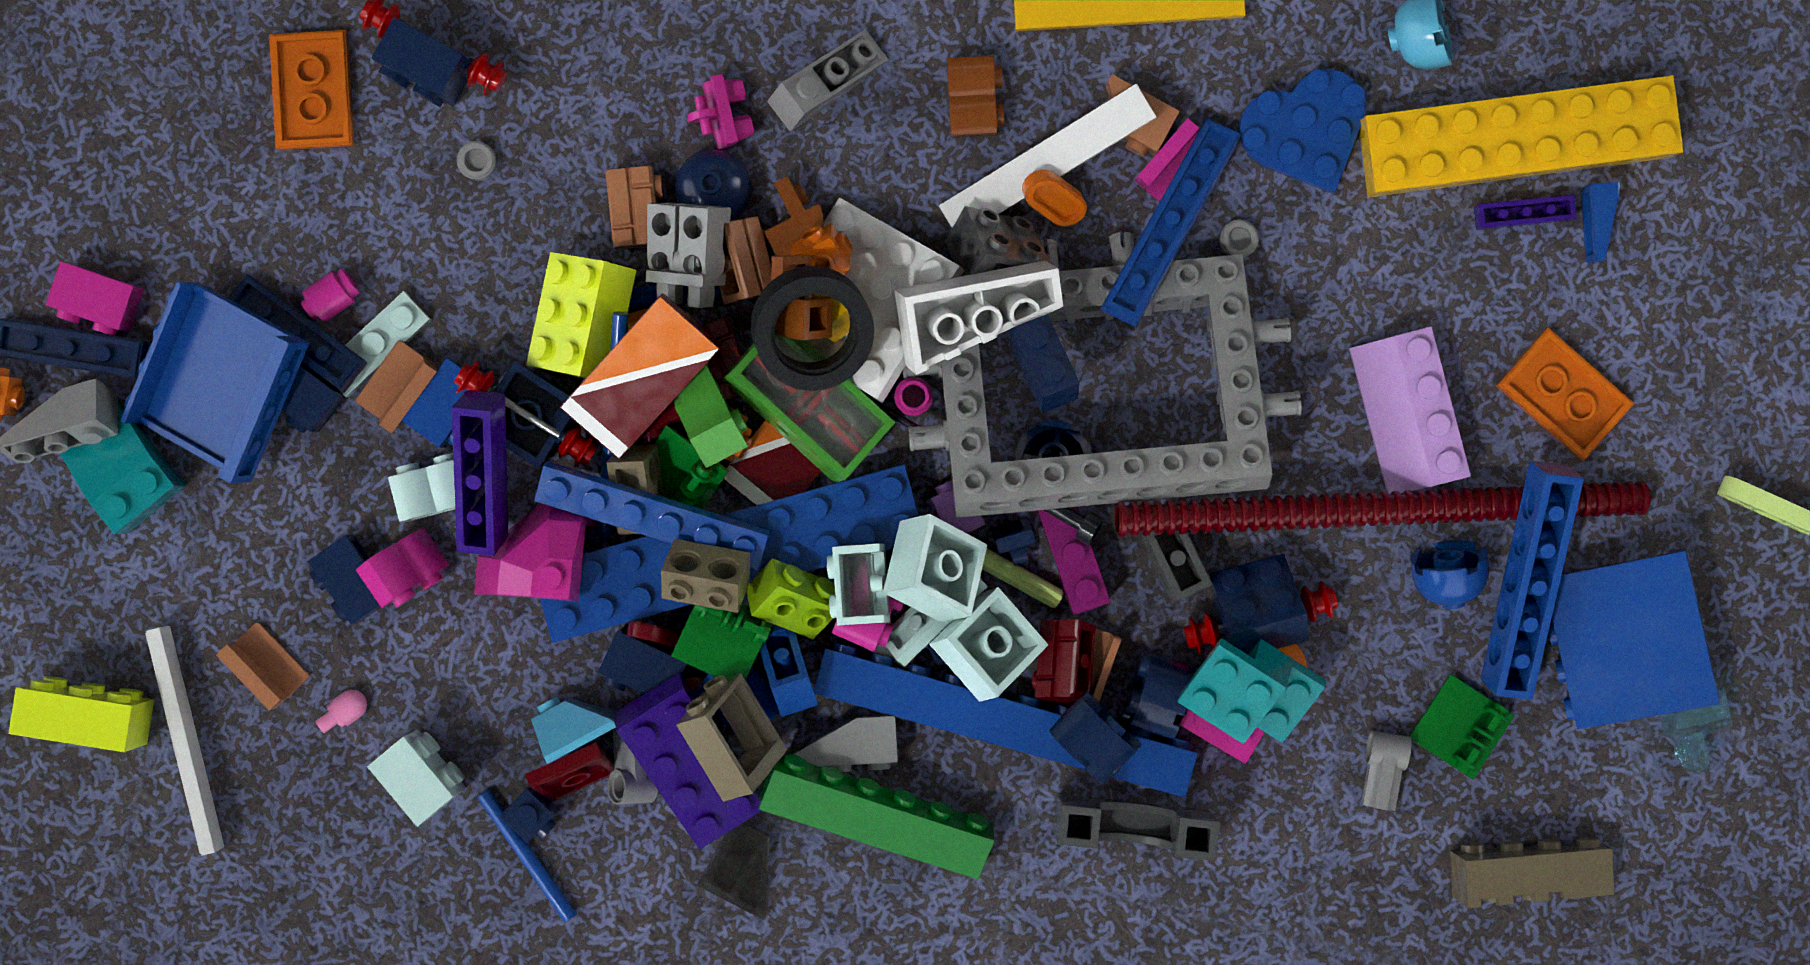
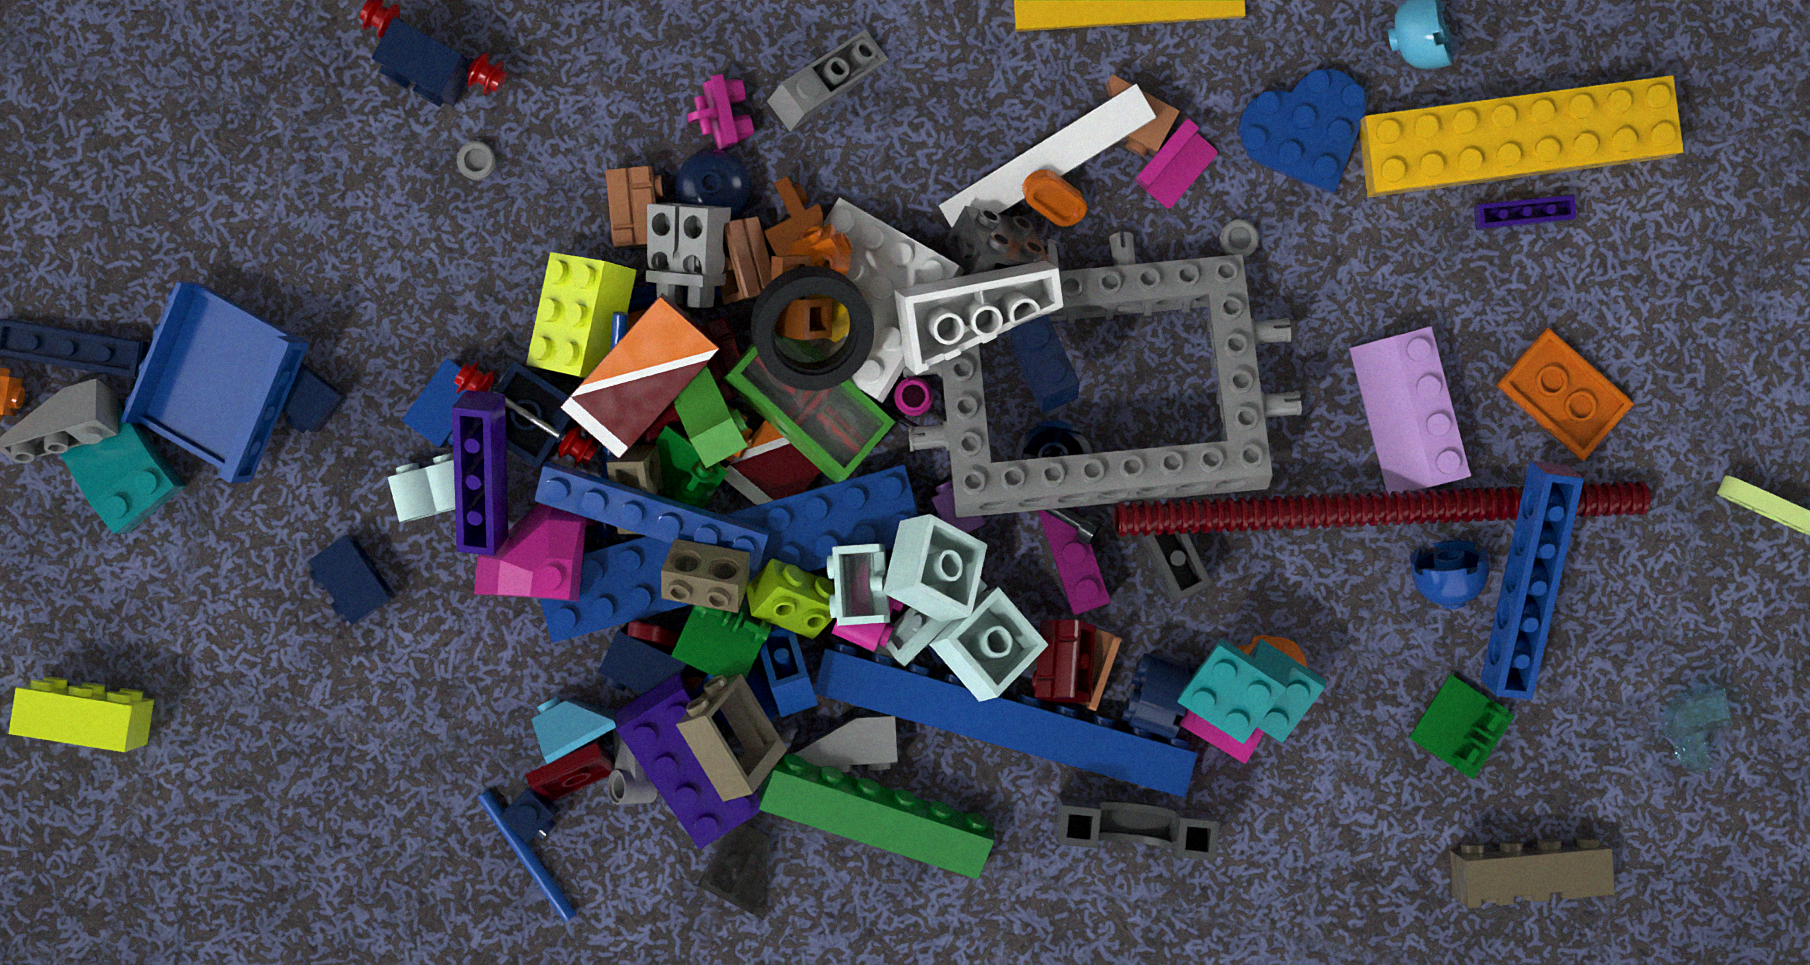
dark pink brick [45,261,144,336] -> none
white tile [145,626,224,856] -> none
nougat panel [216,622,310,711] -> none
dark blue tile [228,273,368,393] -> none
orange tile [269,30,354,150] -> none
dark pink brick [301,268,361,323] -> none
bright pink cylinder [315,689,367,733] -> none
light aqua plate [337,291,432,398] -> none
nougat panel [356,340,437,434] -> none
dark pink brick [356,527,449,608] -> none
light aqua brick [367,729,466,827] -> none
dark orange brick [947,56,1004,138] -> none
yellowish green axle [982,548,1064,608] -> none
dark blue tile [991,517,1036,566] -> none
dark blue brick [1049,691,1142,785] -> none
blue tile [1102,118,1241,327] -> none
dark blue brick [1183,553,1338,655] -> none
light grey piece [1361,730,1412,811] -> none
blue panel [1548,548,1720,730] -> none
blue slope [1581,182,1621,264] -> none

